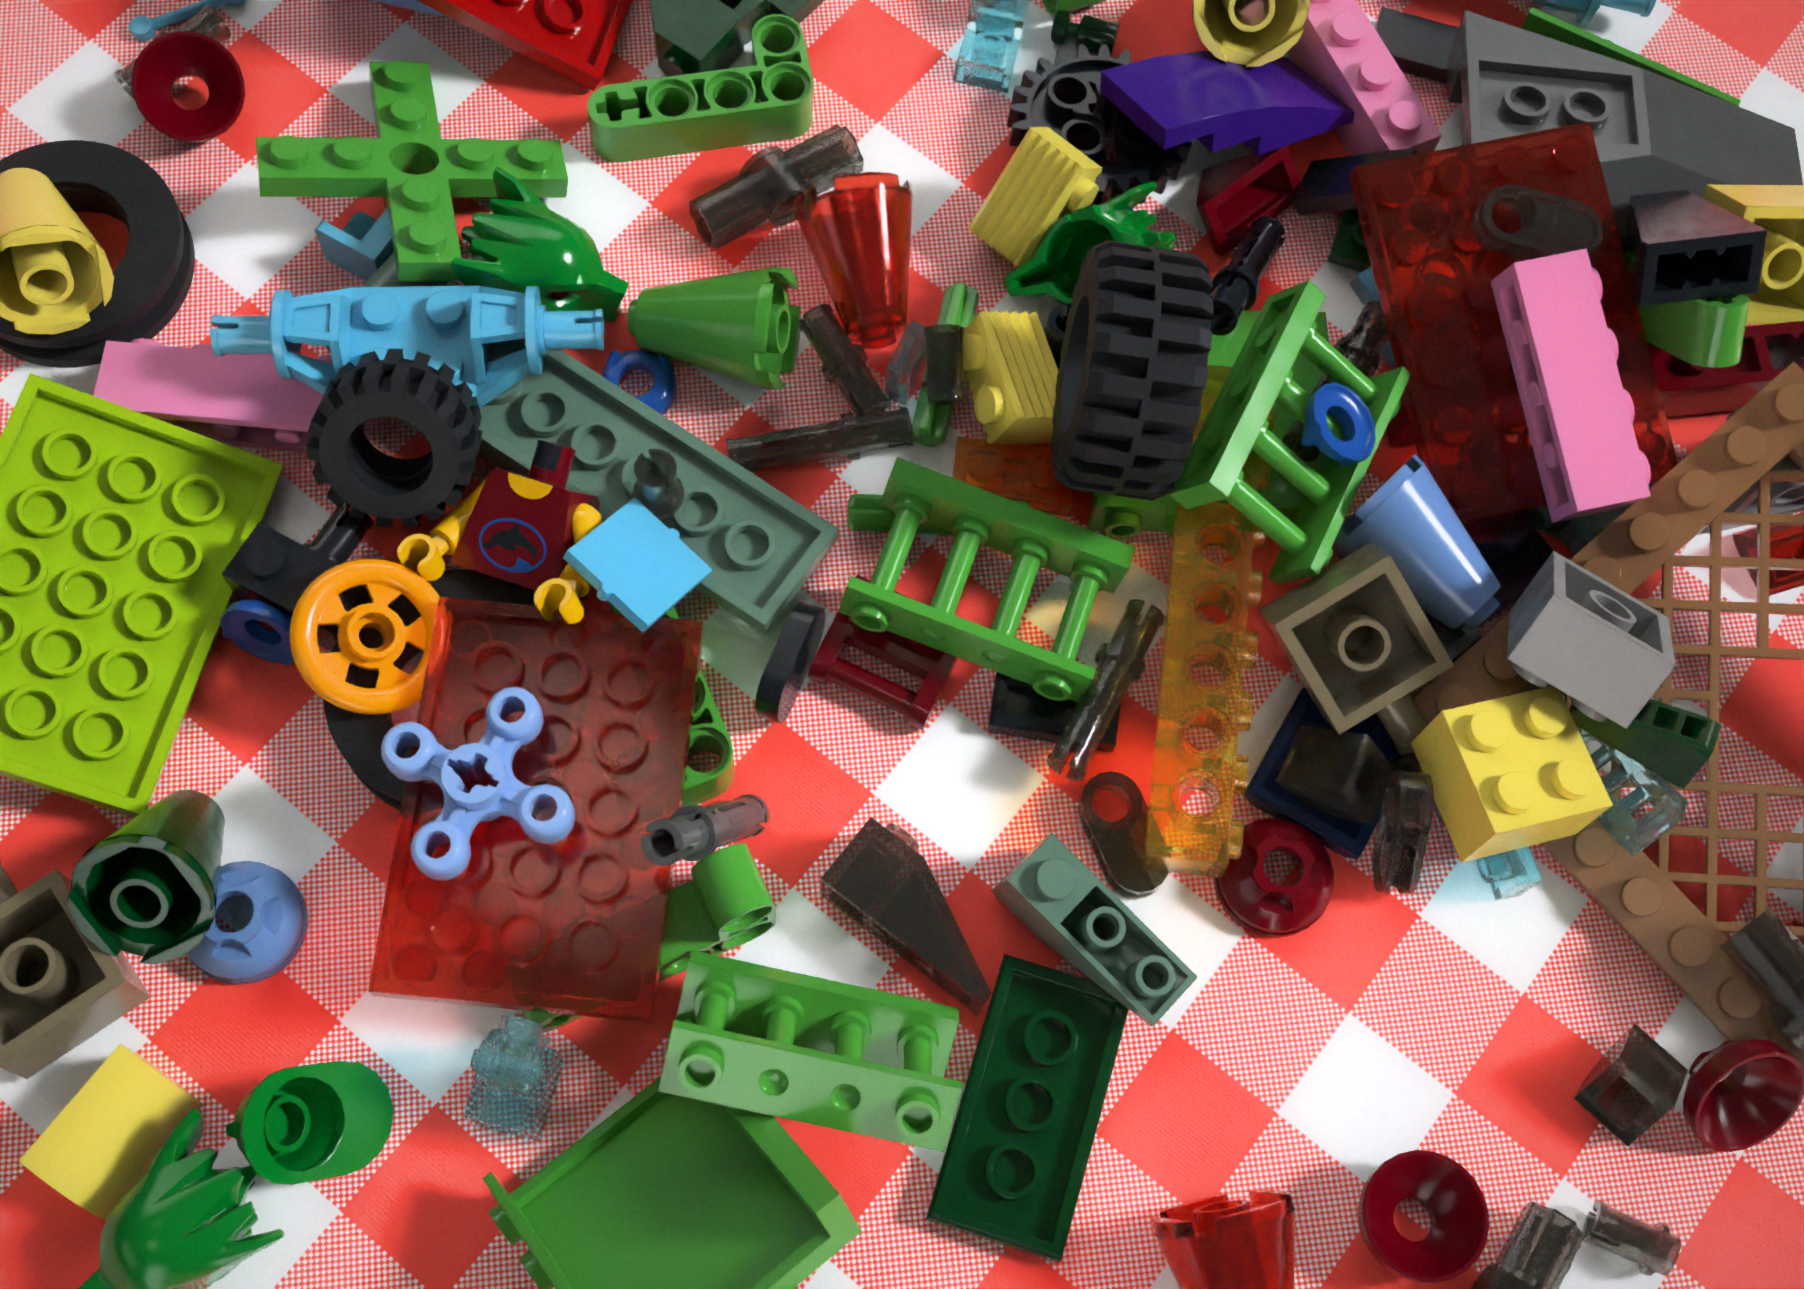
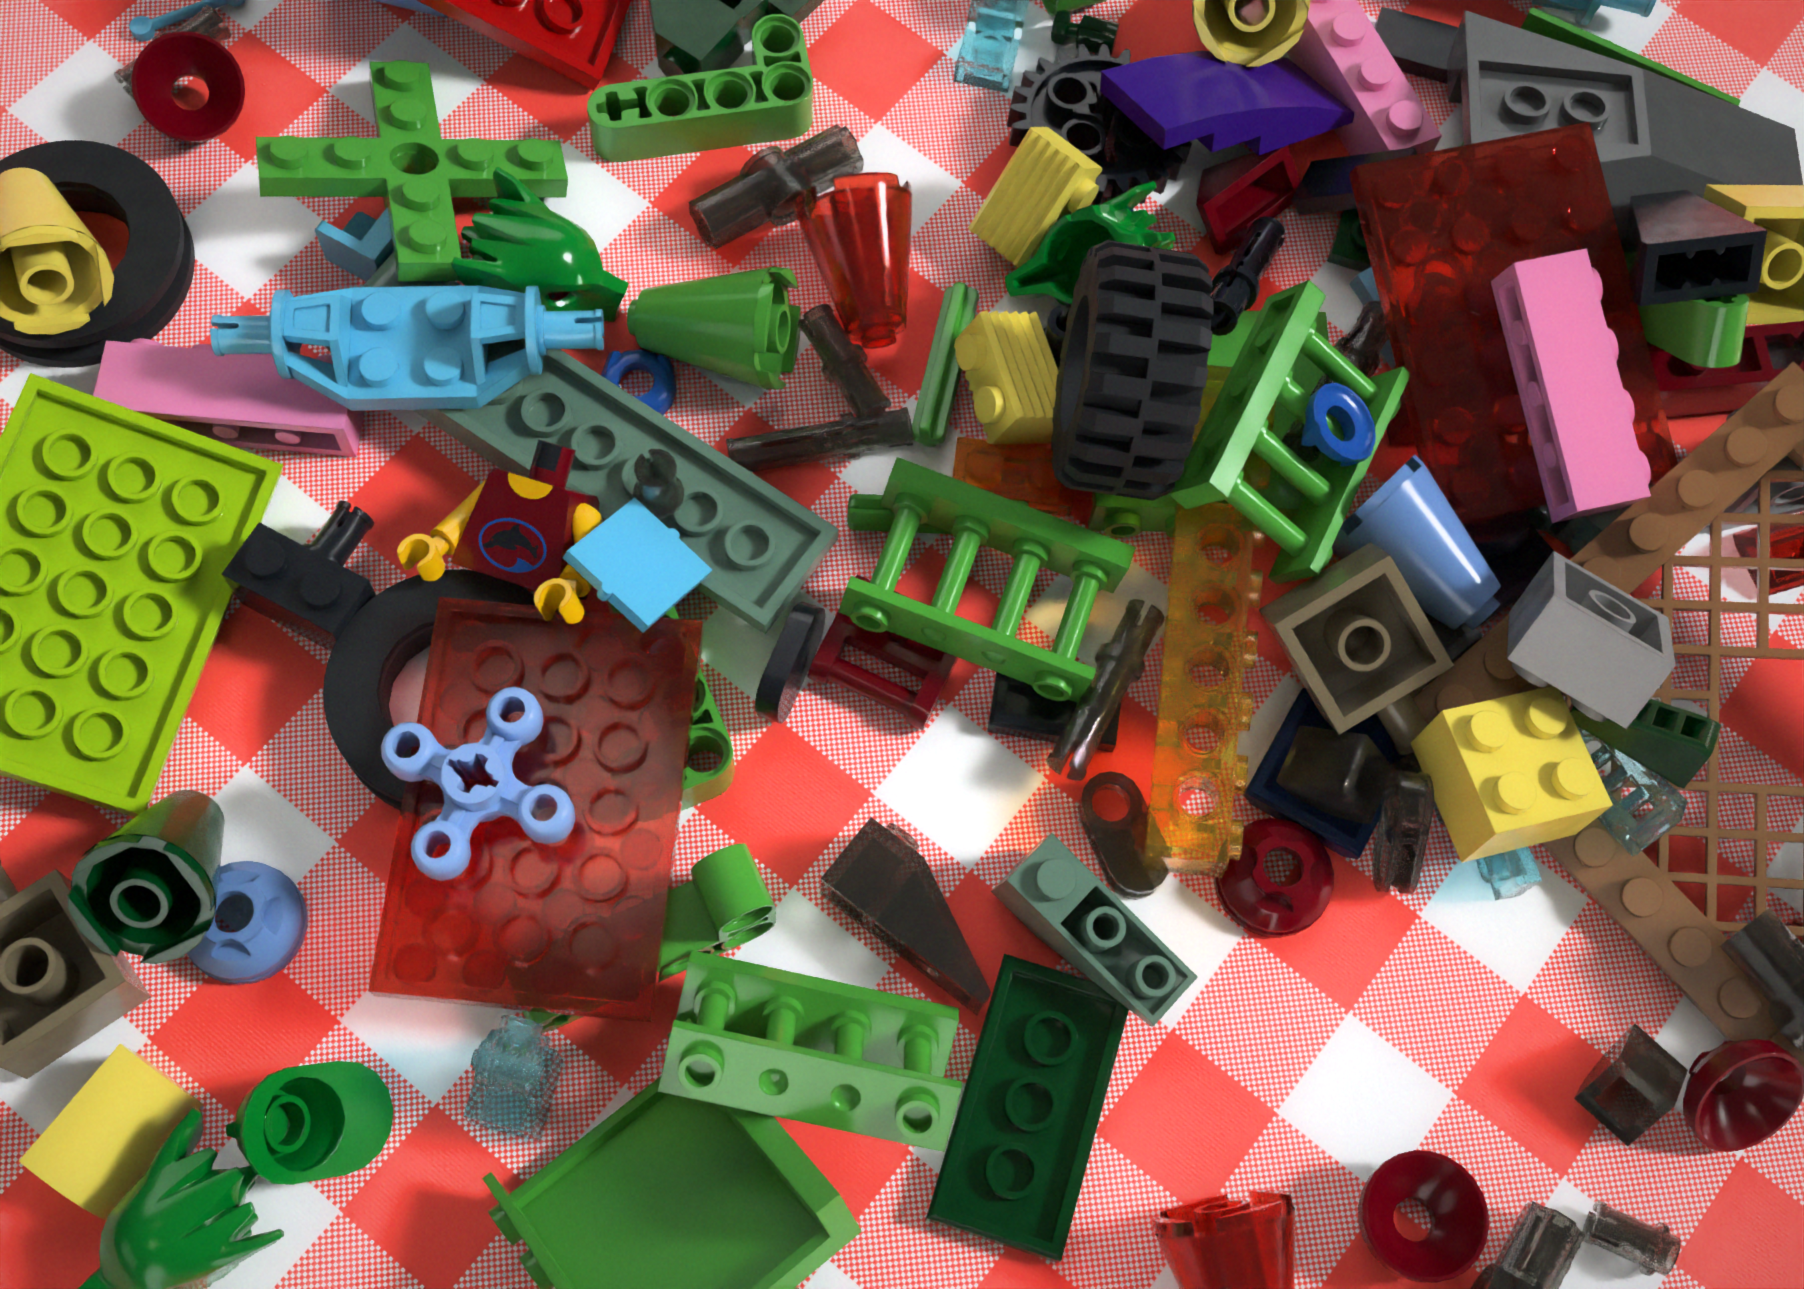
blue piece [220,599,294,666] -> none
light orange plate [289,559,453,715] -> none
black tyre [306,349,482,528] -> none
dark grey pin [641,794,770,866] -> none
clear light blue tile [885,320,932,406] -> none
clear smoke pin [921,324,970,405] -> none
clear smoke piece [1472,184,1603,260] -> none

